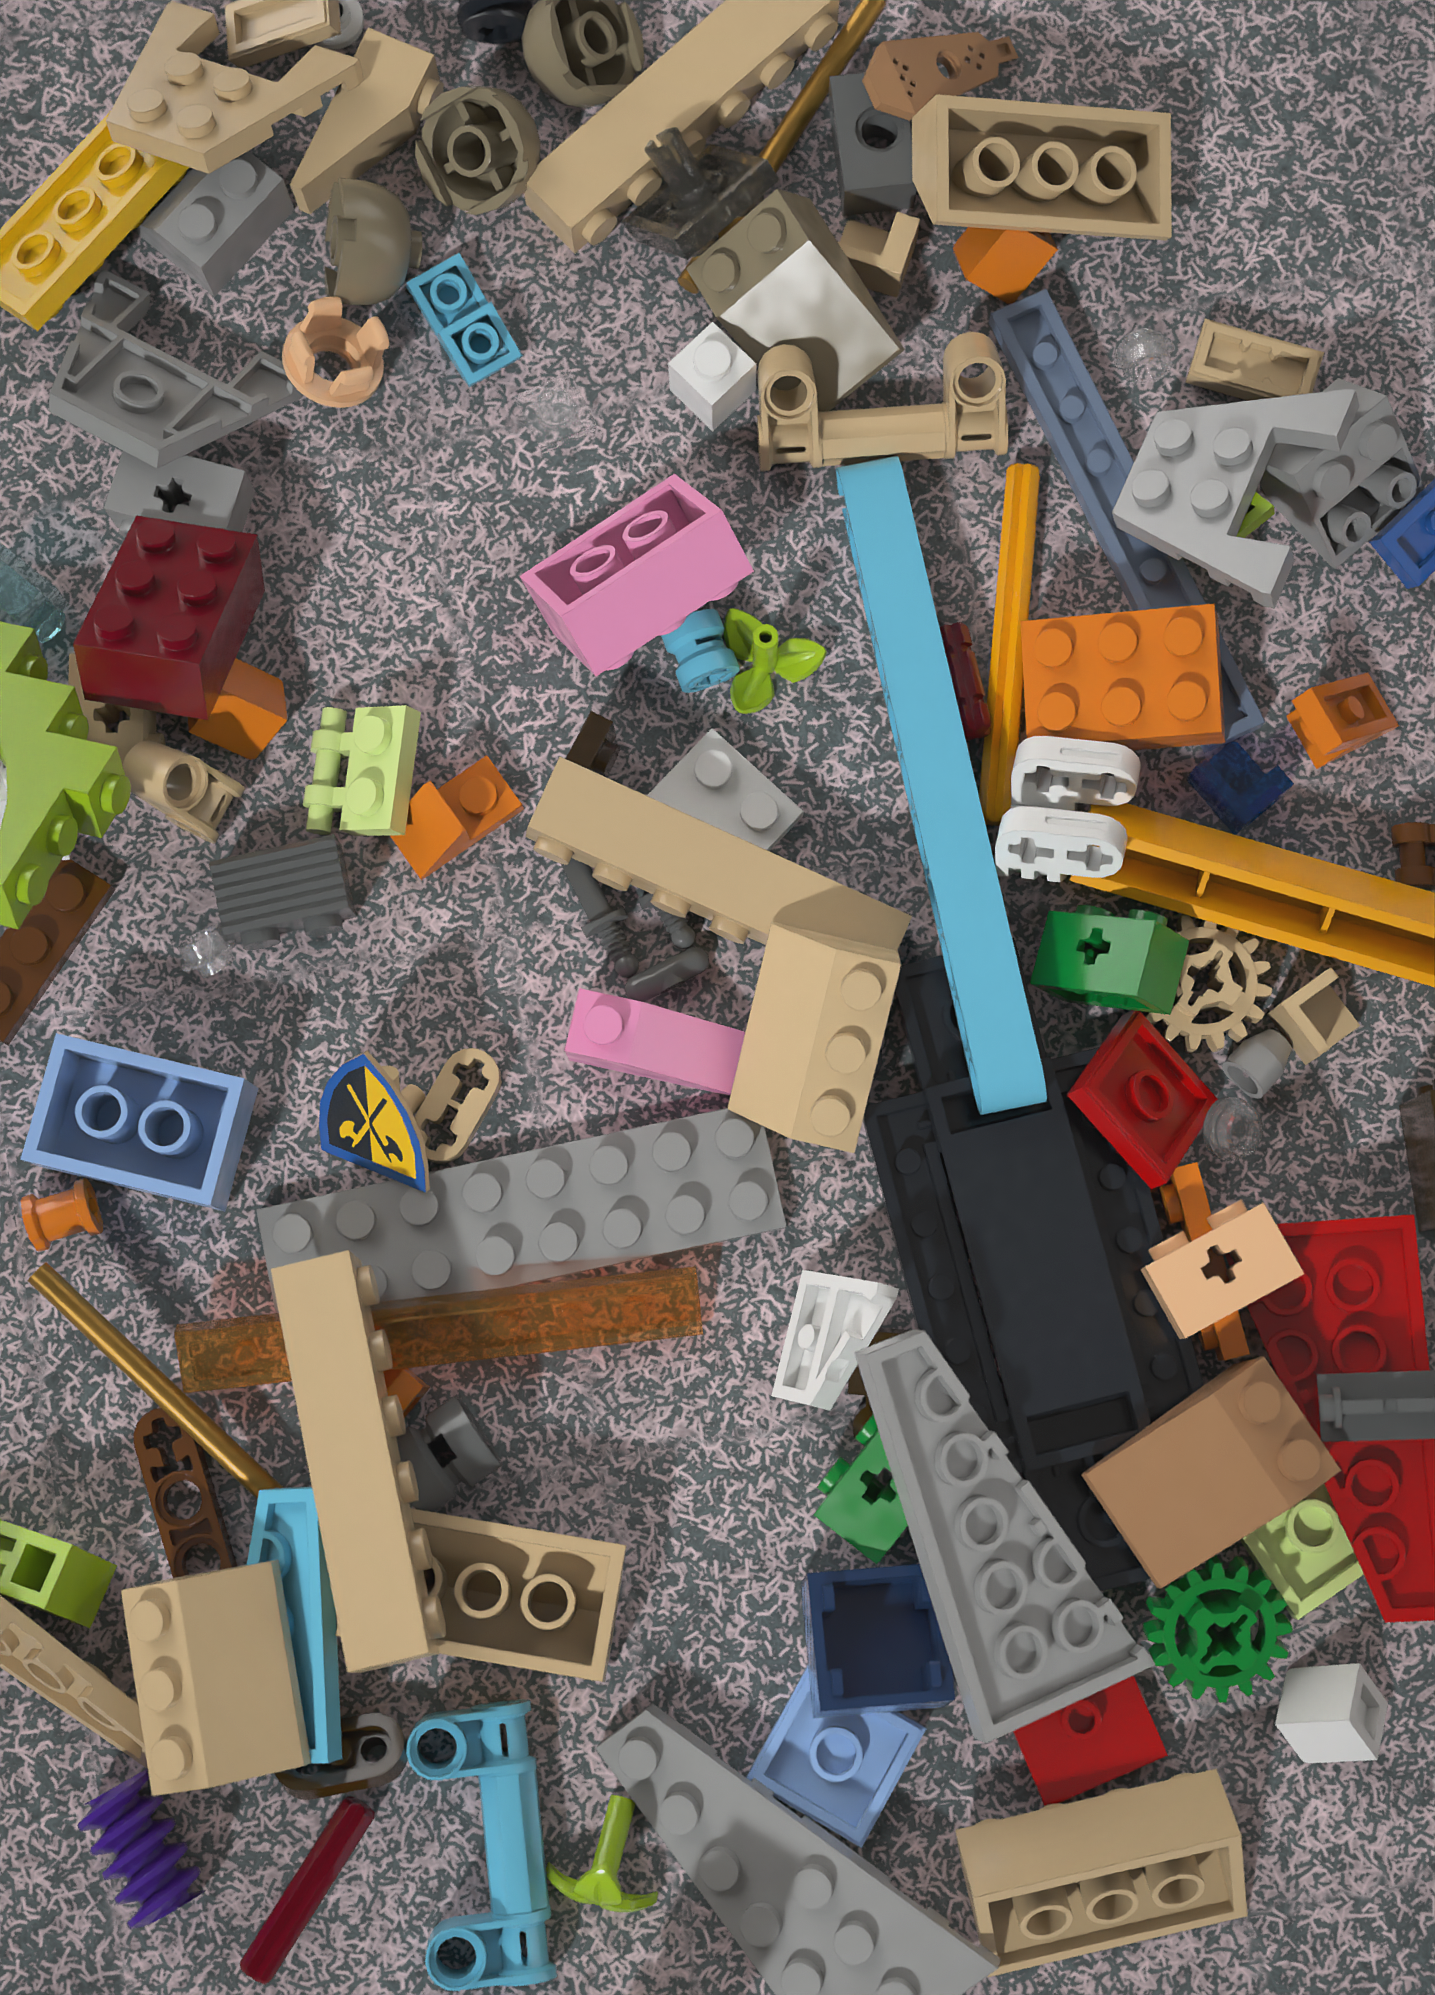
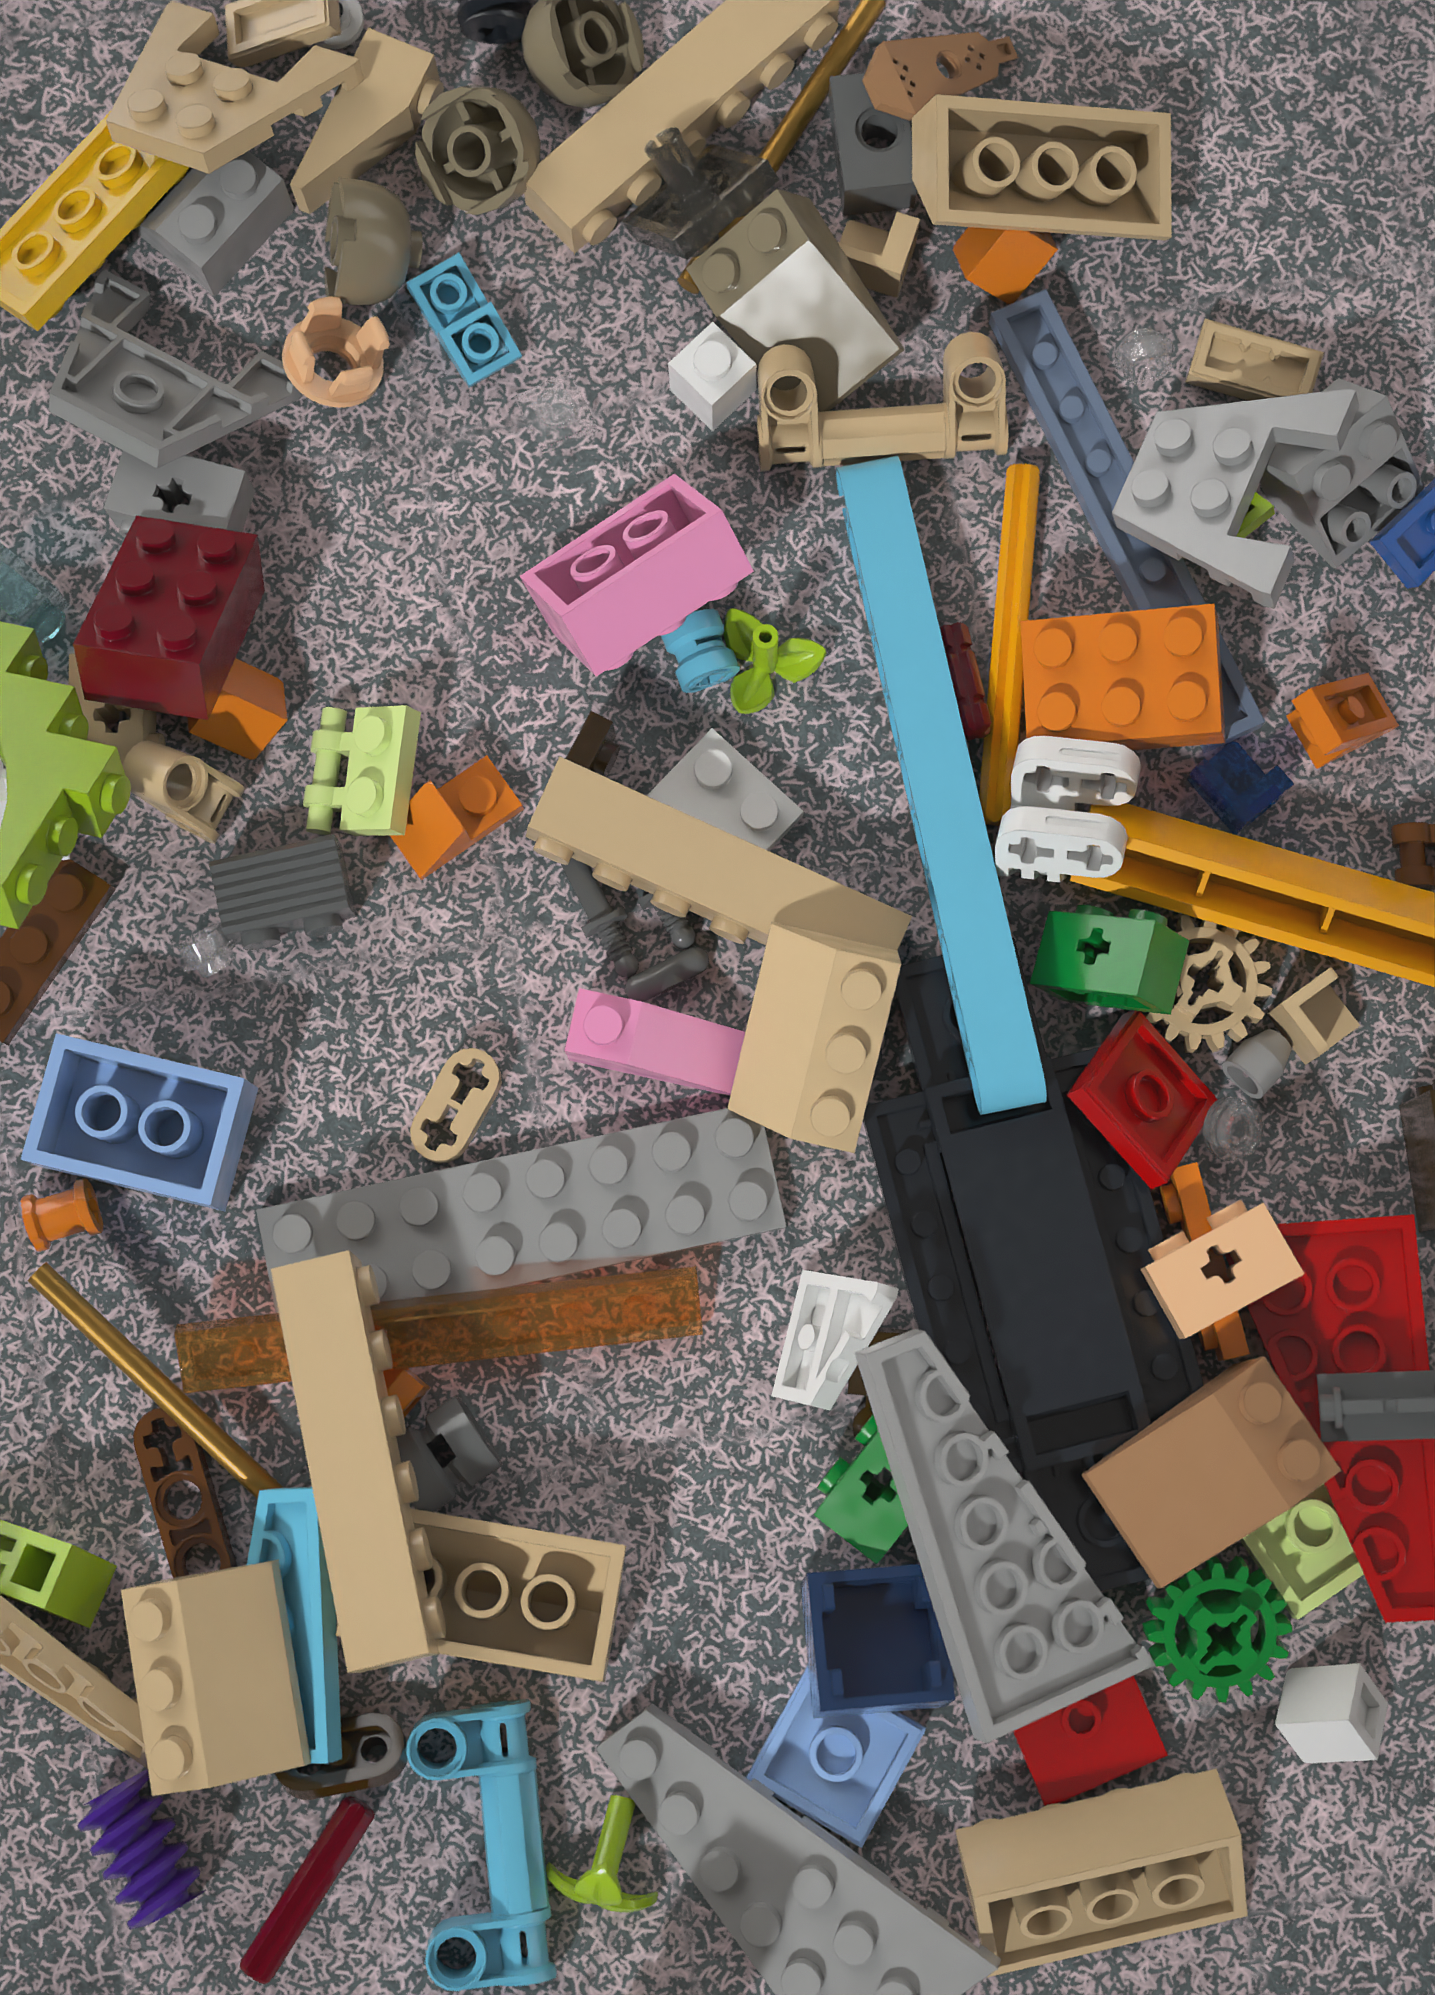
shield [319,1050,430,1193] -> none

